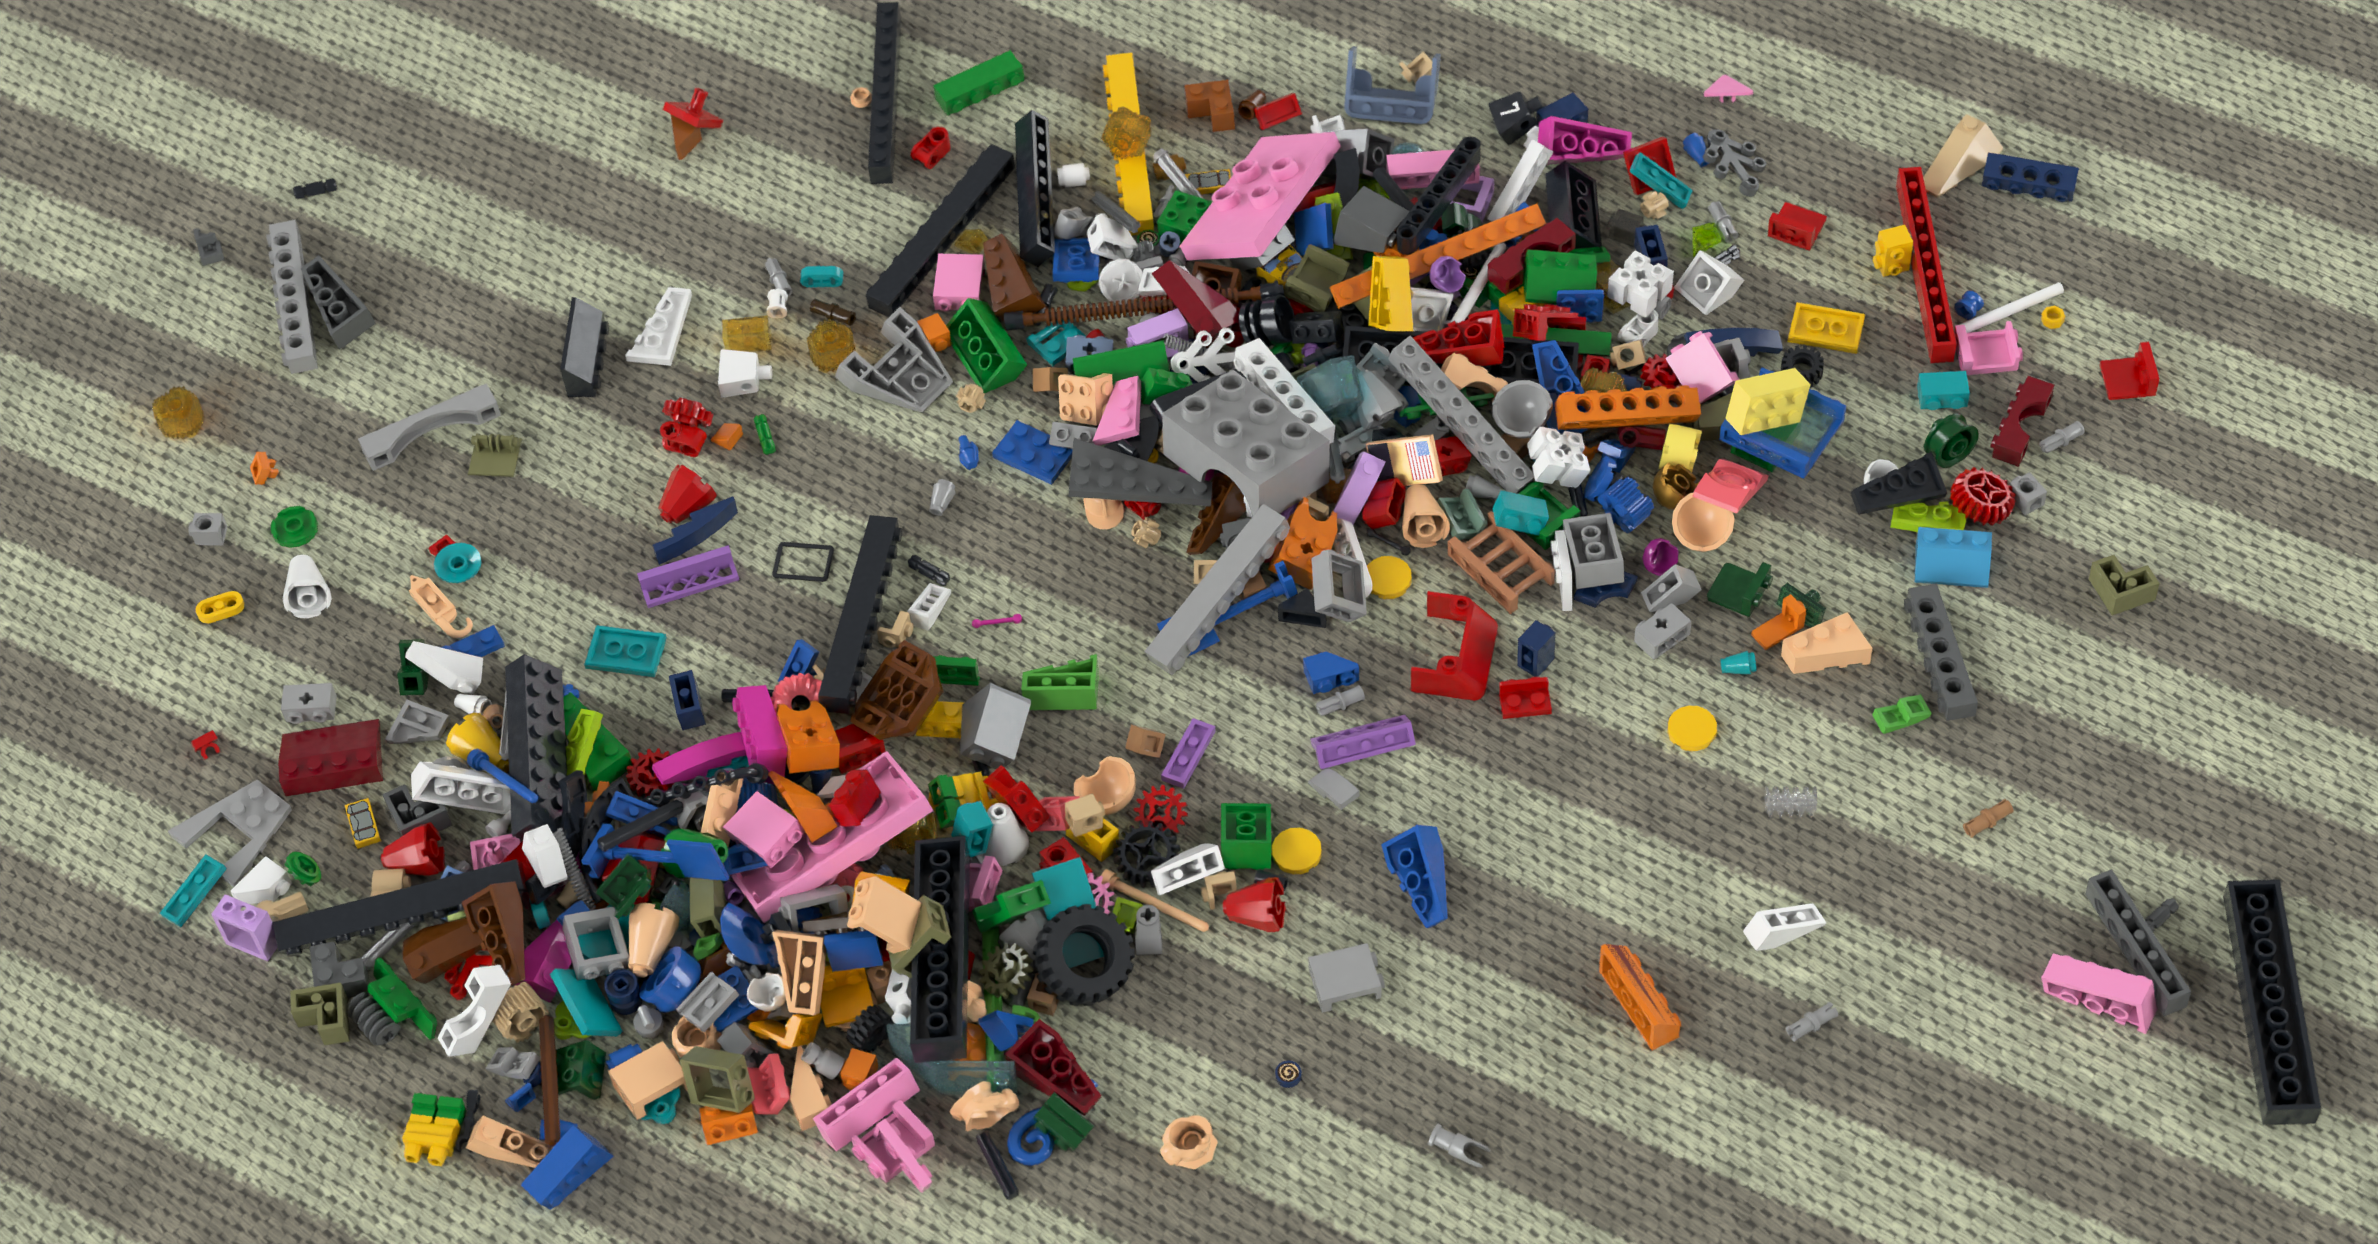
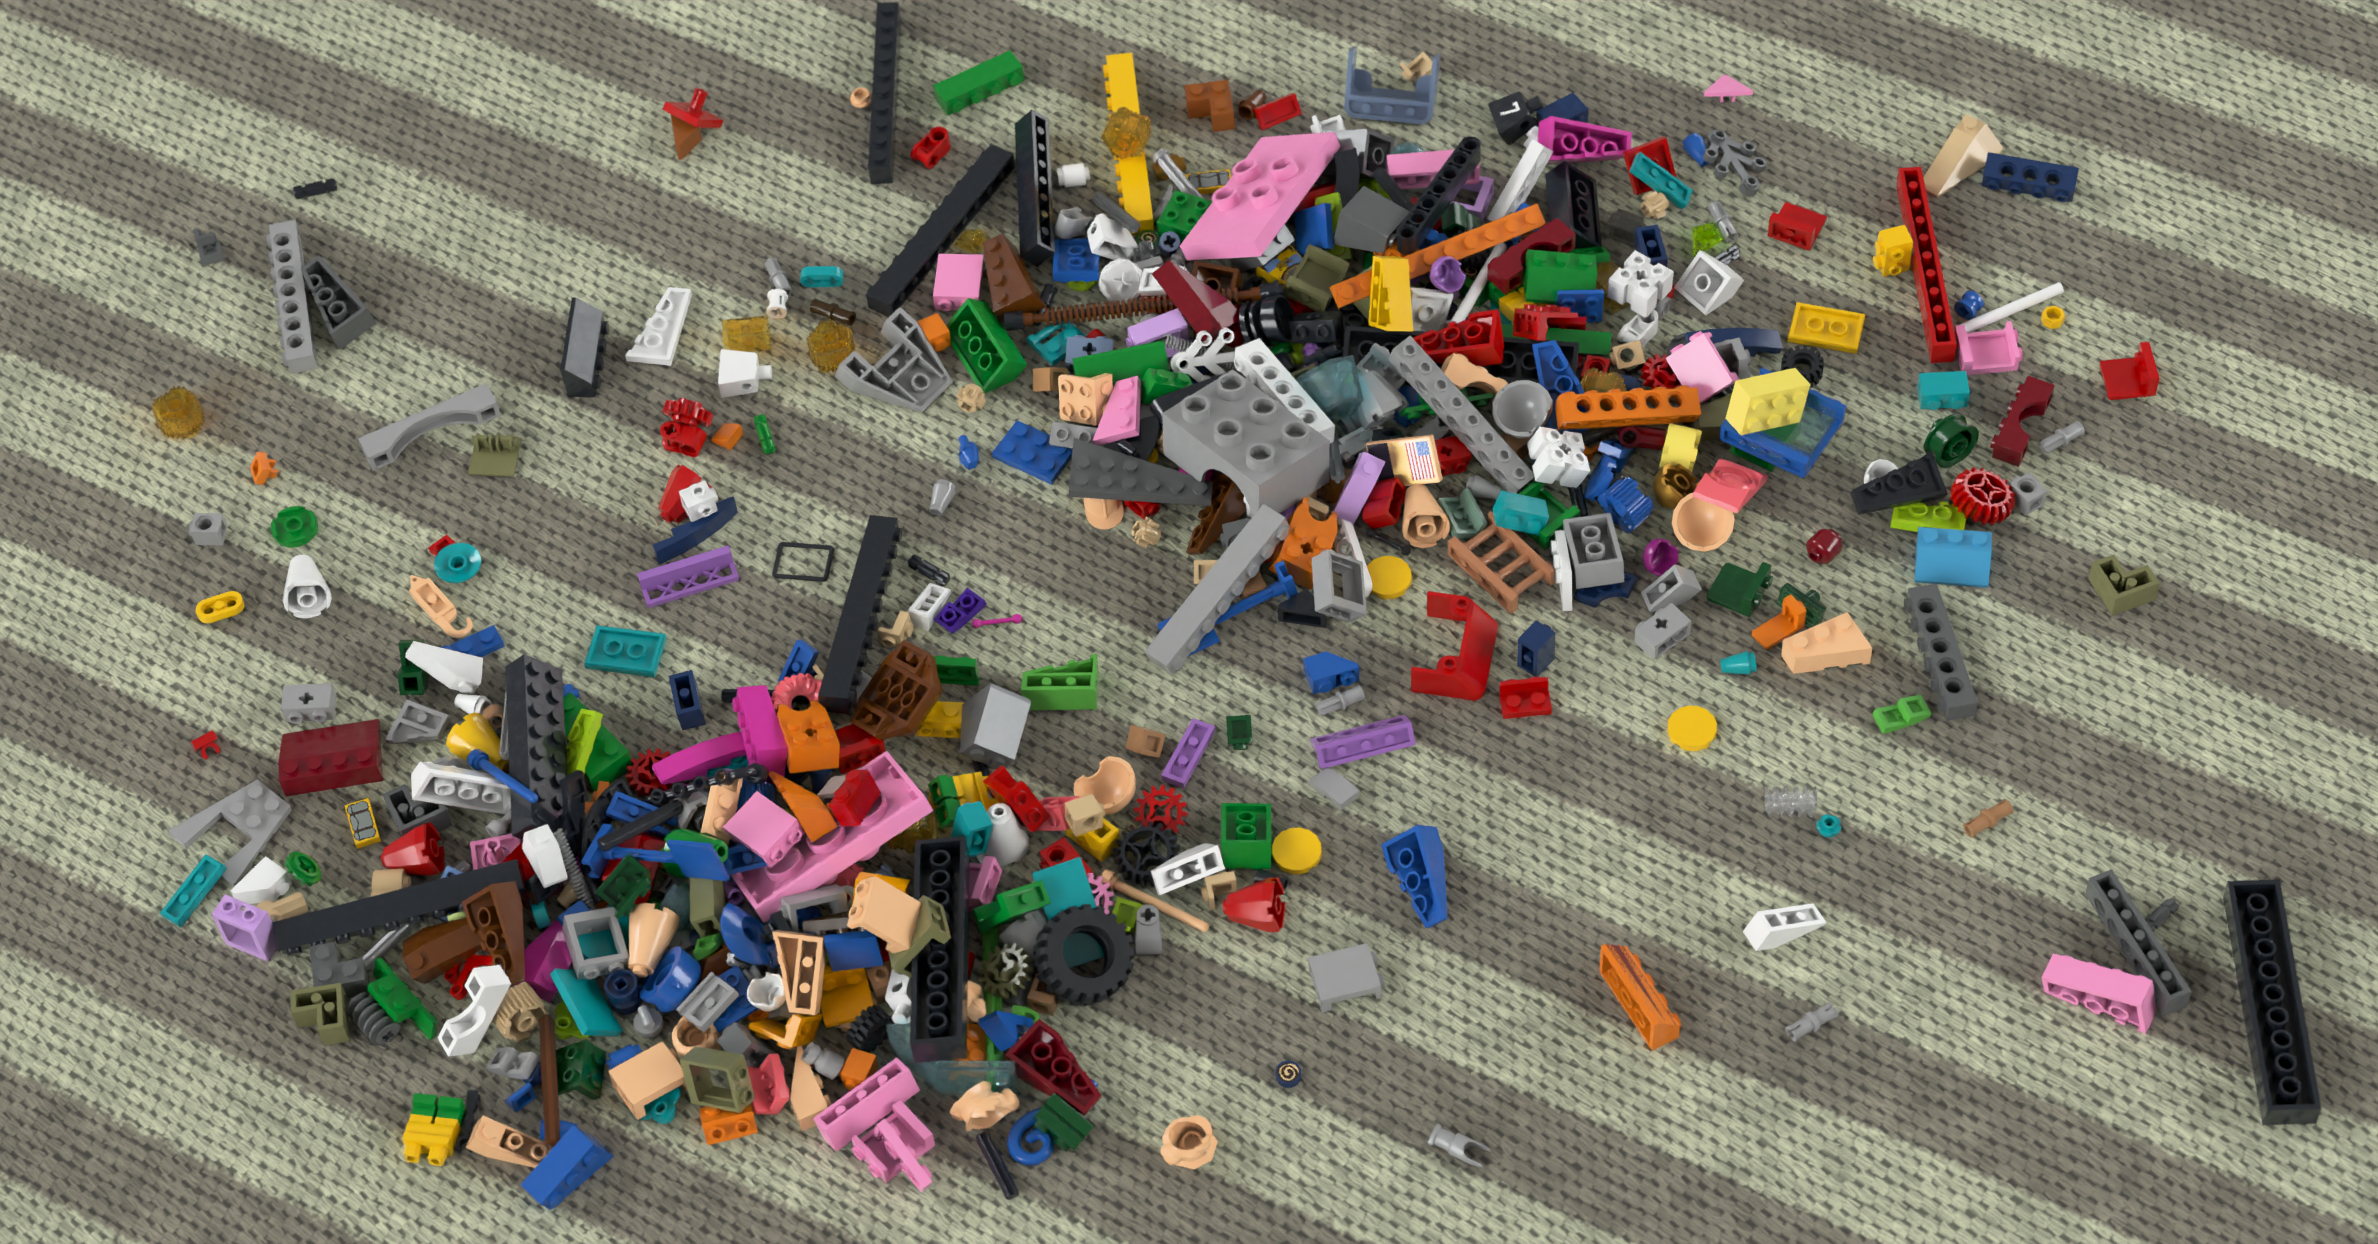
none -> white brick [679,480,719,522]
none -> dark purple slope [934,588,987,634]
none -> dark green bracket [1226,715,1253,750]
none -> dark red head [1806,529,1842,564]
none -> teal plate [1816,814,1841,838]

